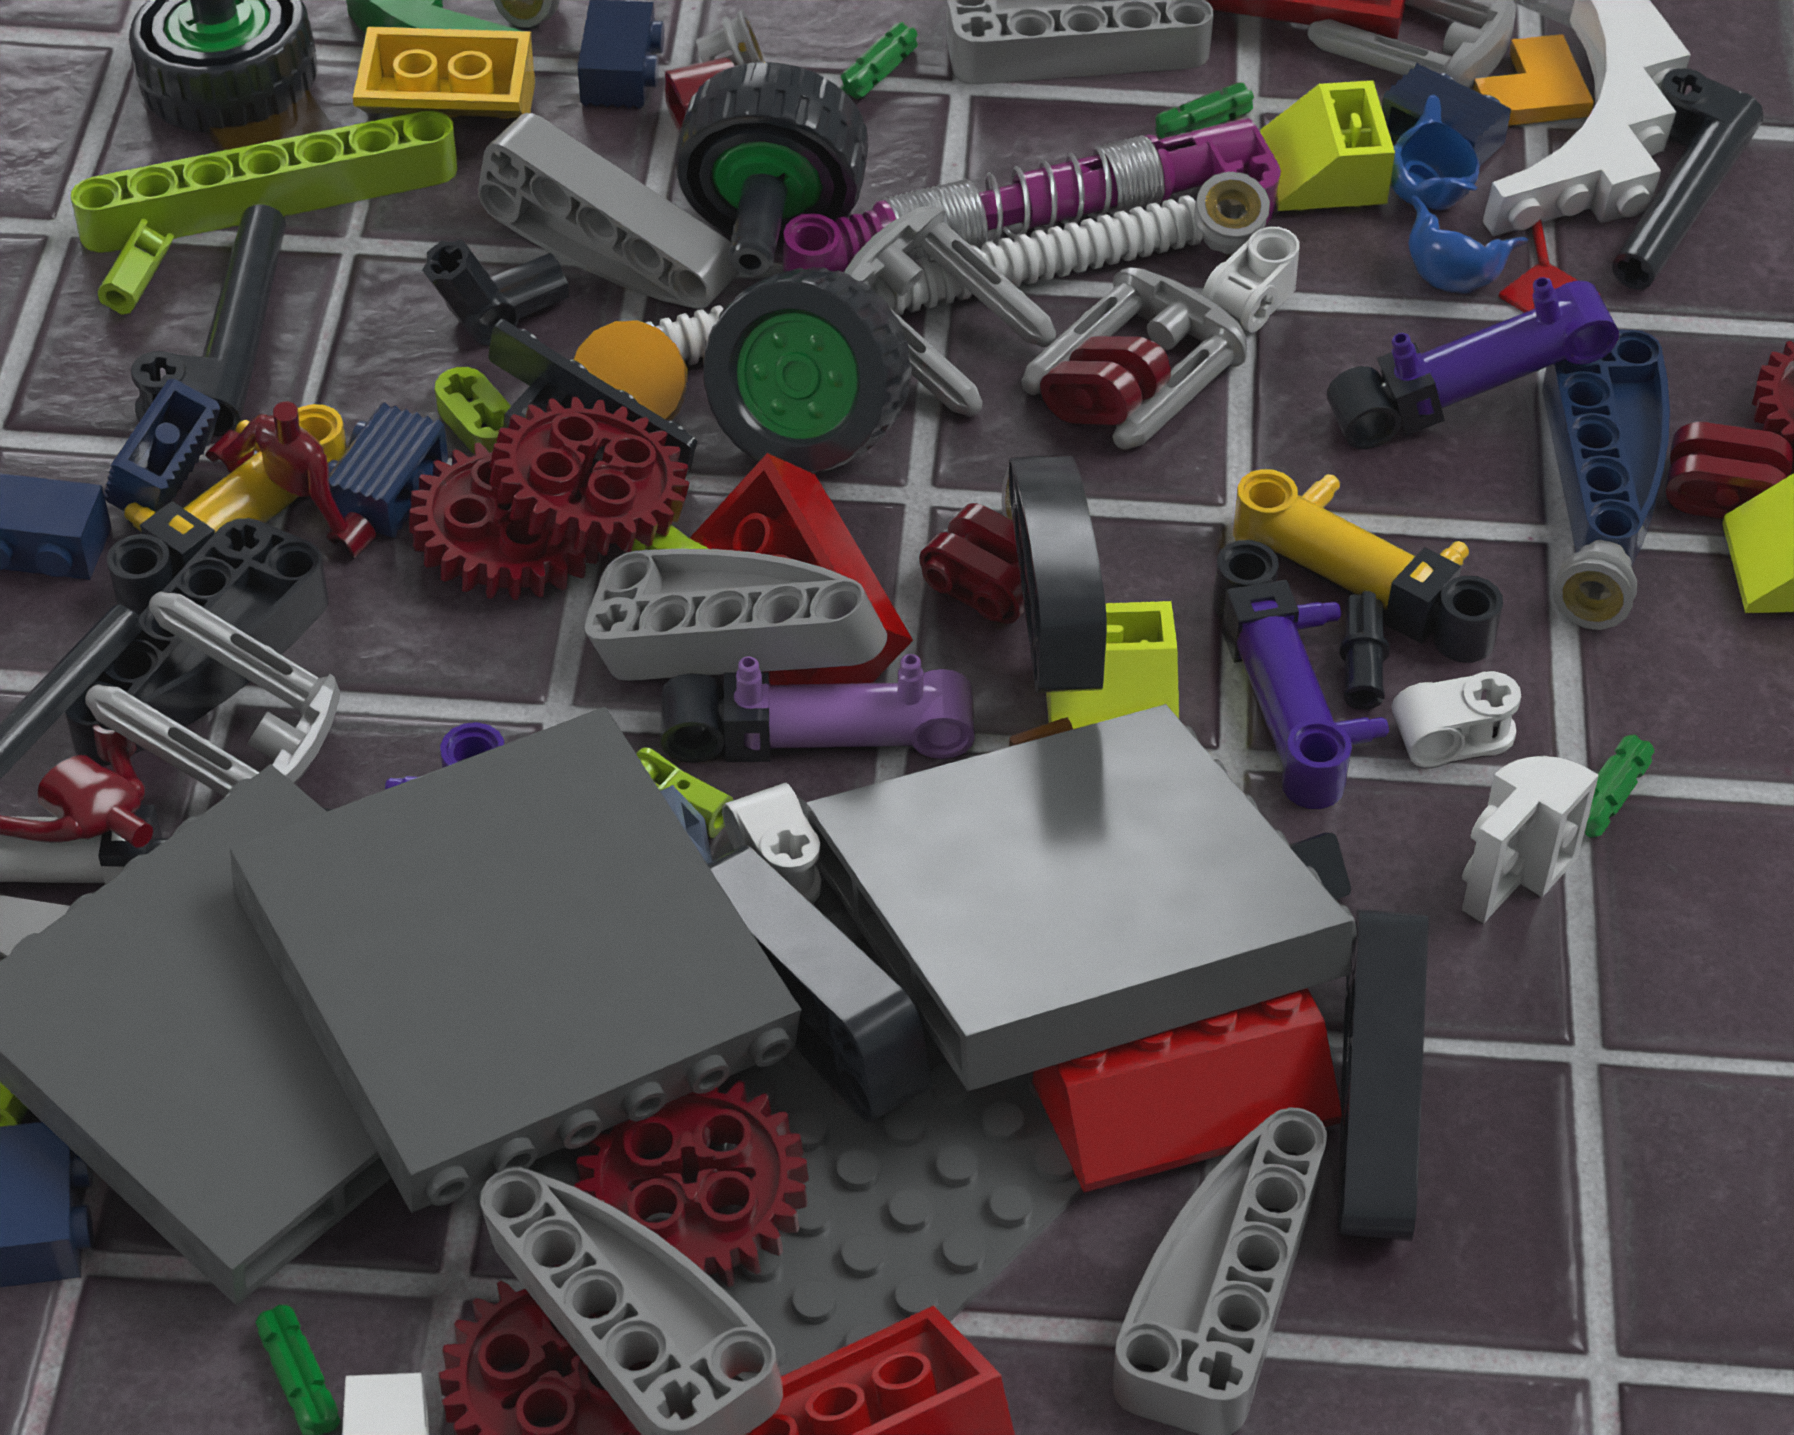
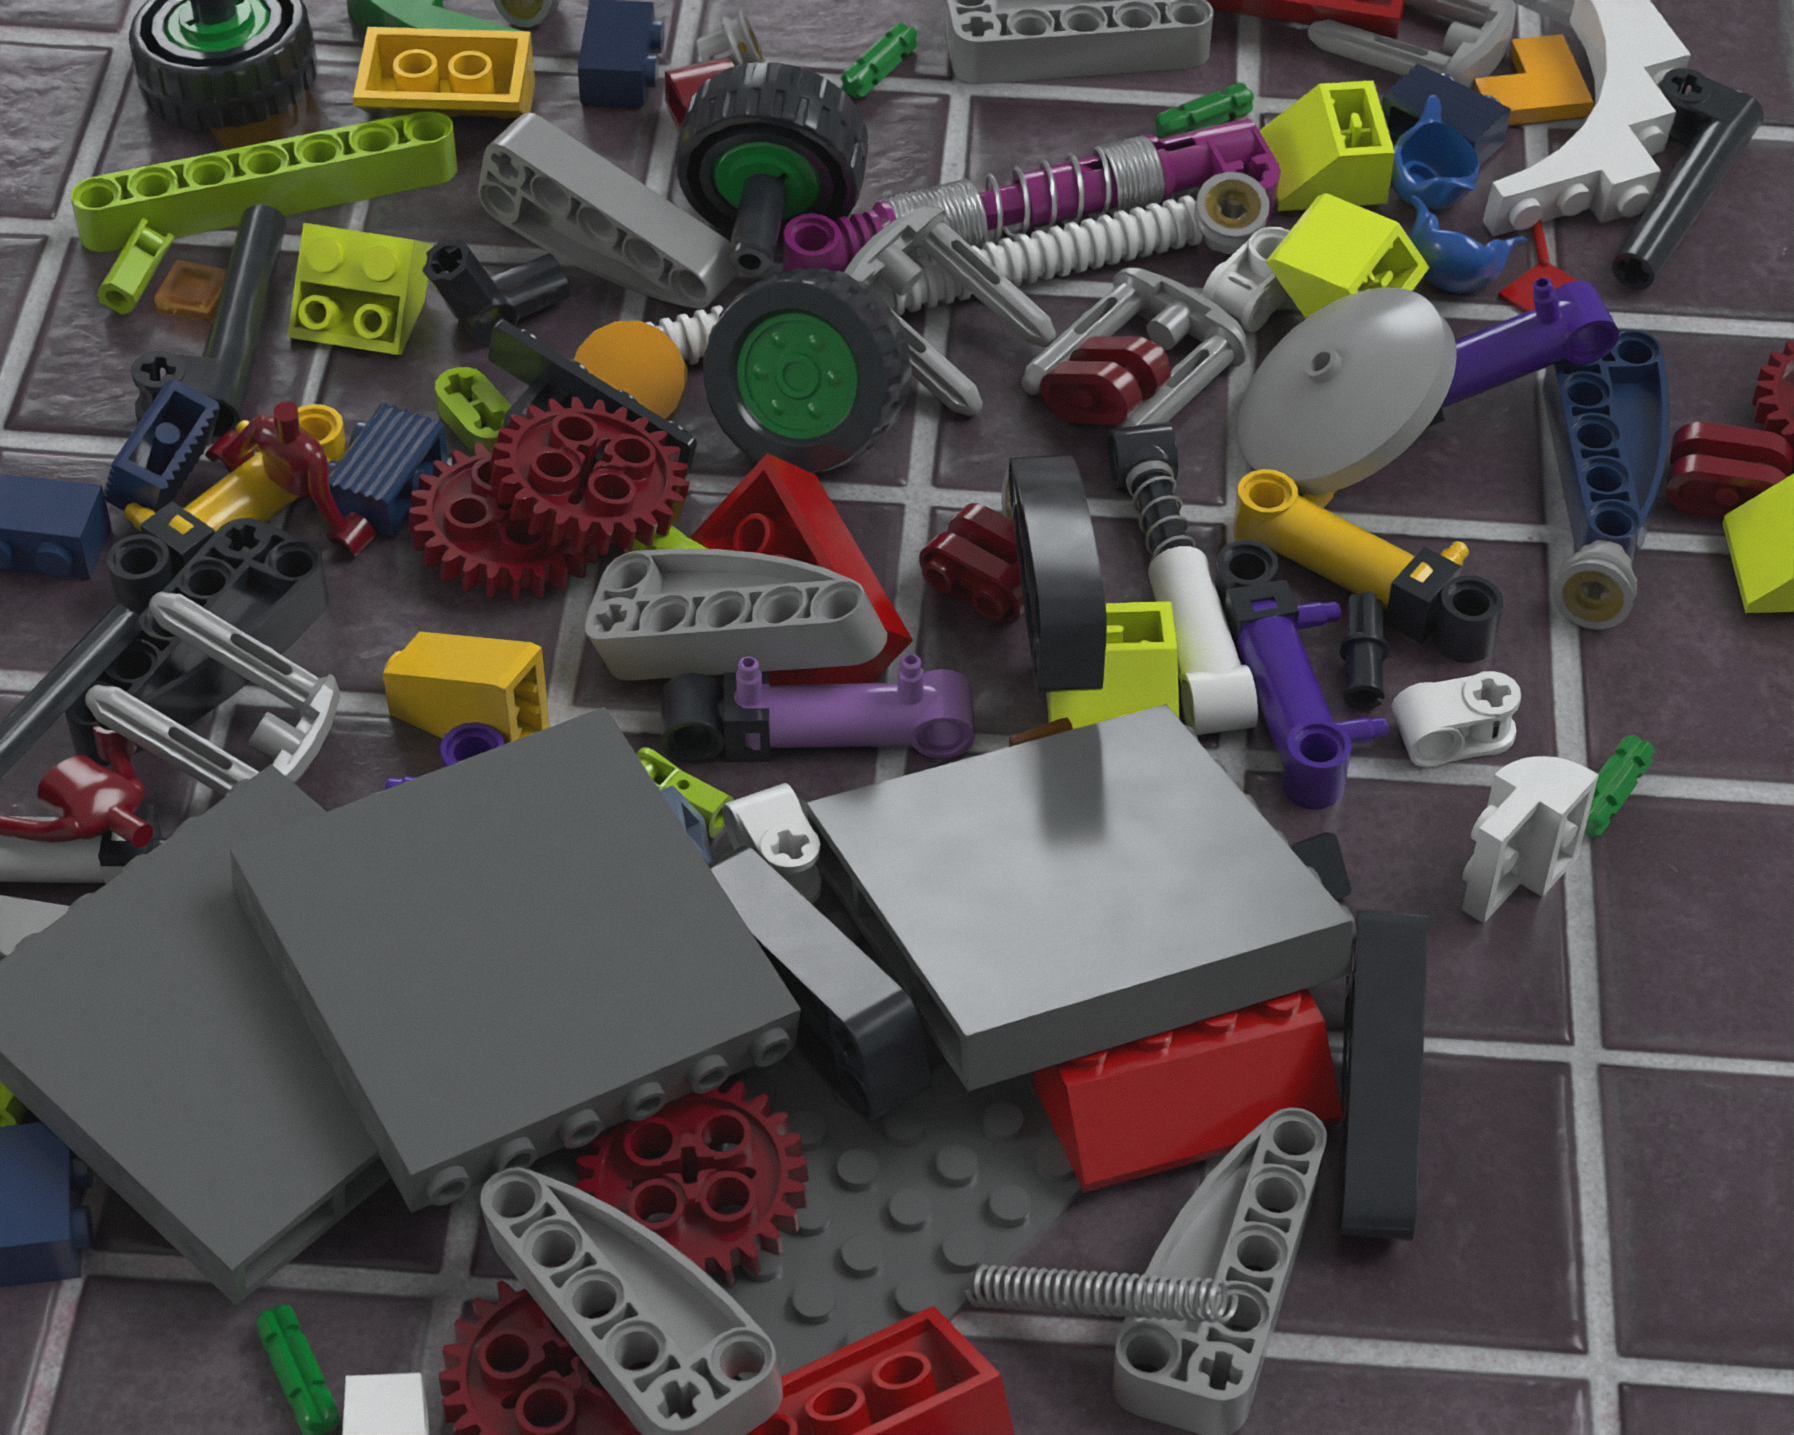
none -> clear orange tile [154,260,227,322]
none -> neon yellow slope [287,223,433,355]
none -> yellow slope [383,631,550,744]
none -> light grey piece [965,1264,1238,1324]
none -> white piece [1107,422,1258,735]
none -> light grey dish [1237,287,1457,495]
none -> neon yellow slope [1266,193,1430,319]

